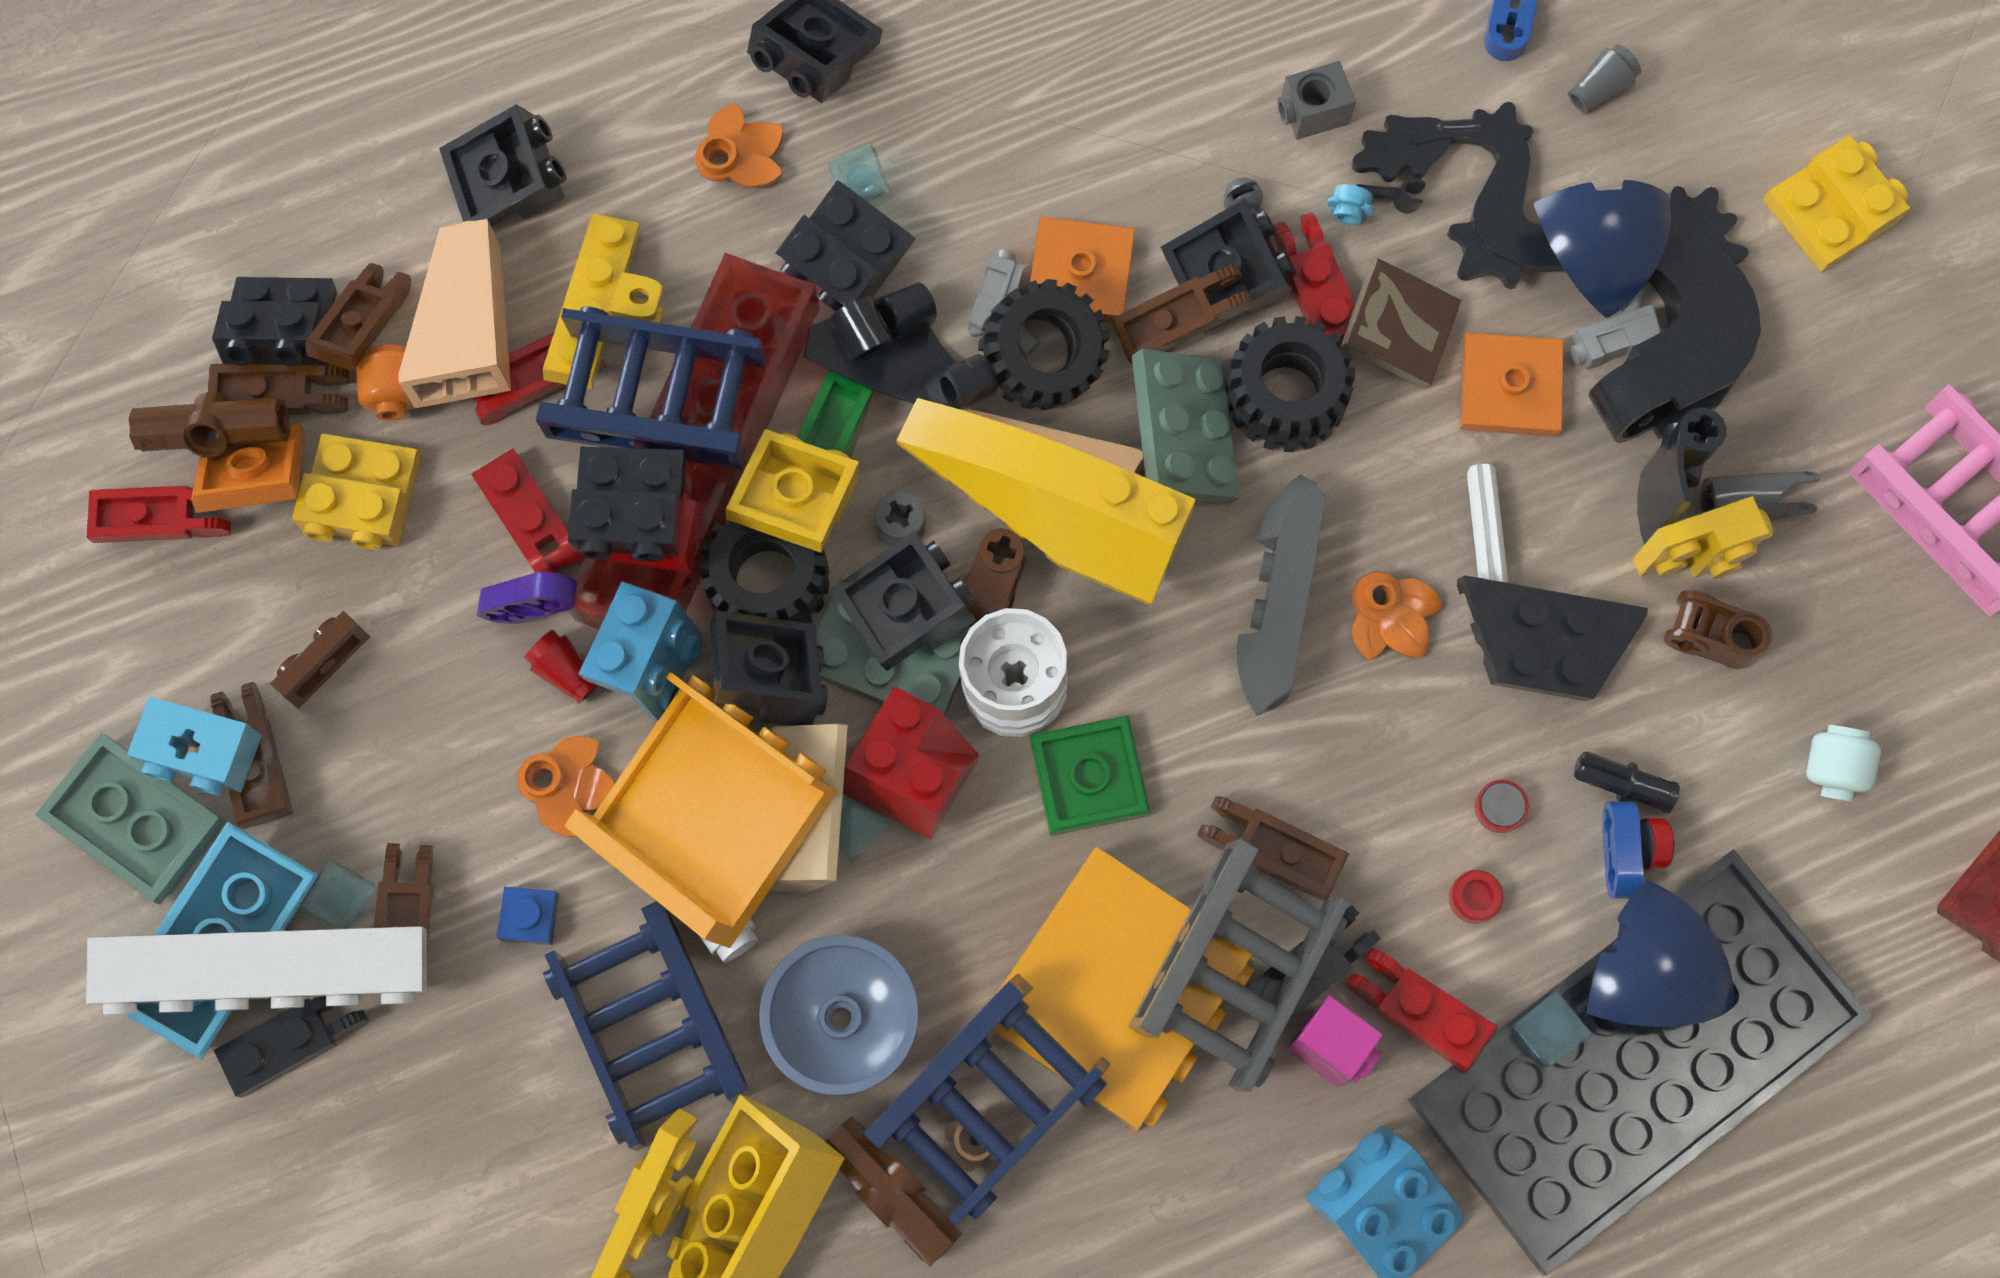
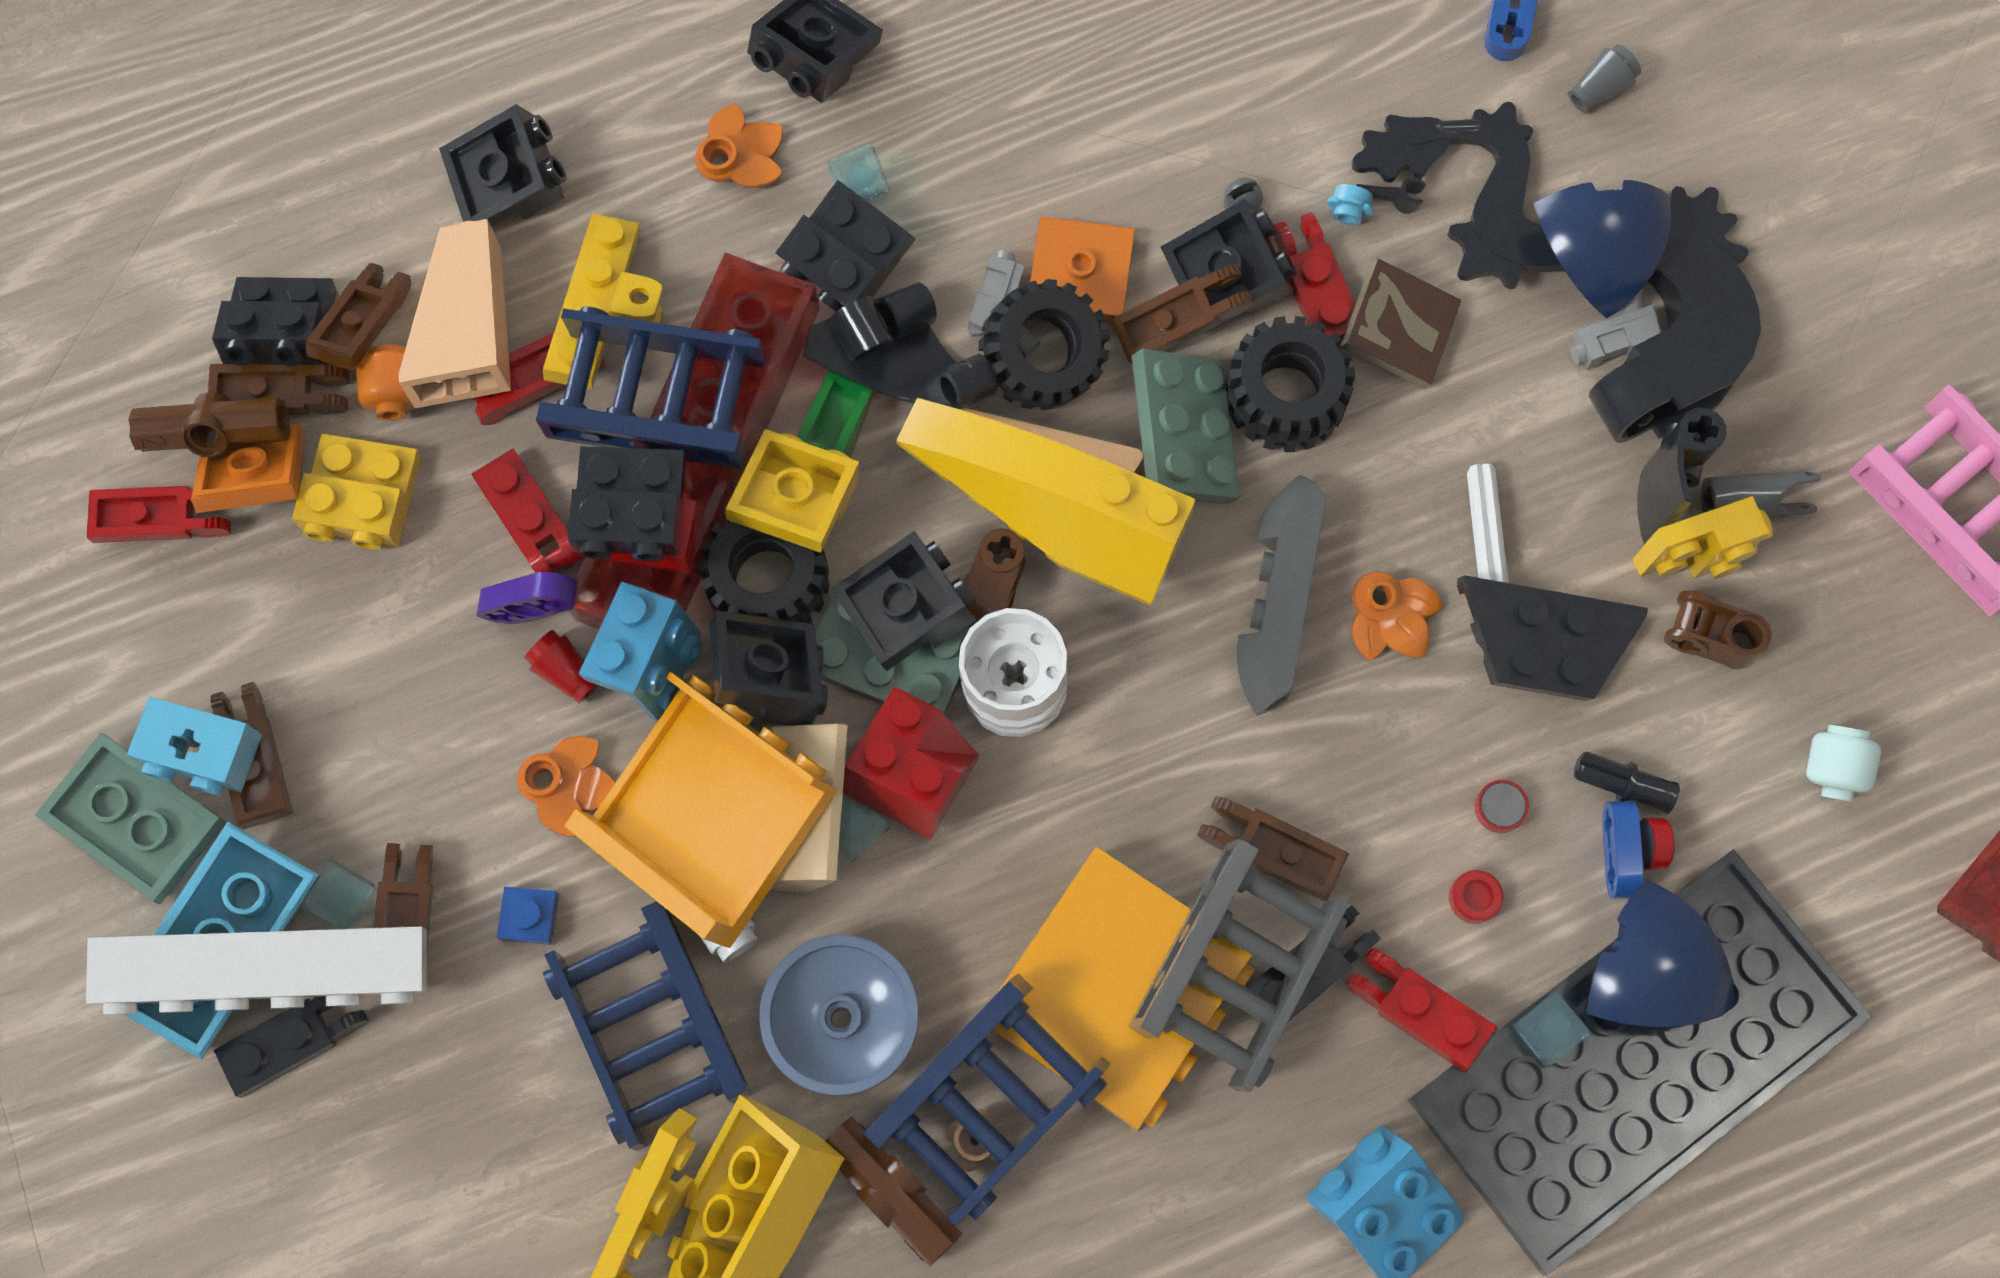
reddish brown plate [270,611,370,709] -> none
dark grey wheel [875,490,926,547] -> none
green tile [1029,715,1150,836] -> none
dark grey brick [1277,61,1356,140] -> none
dark pink brick [1286,995,1383,1087] -> none
orange plate [1460,332,1563,437] -> none
yellow plate [1763,135,1910,272] -> none

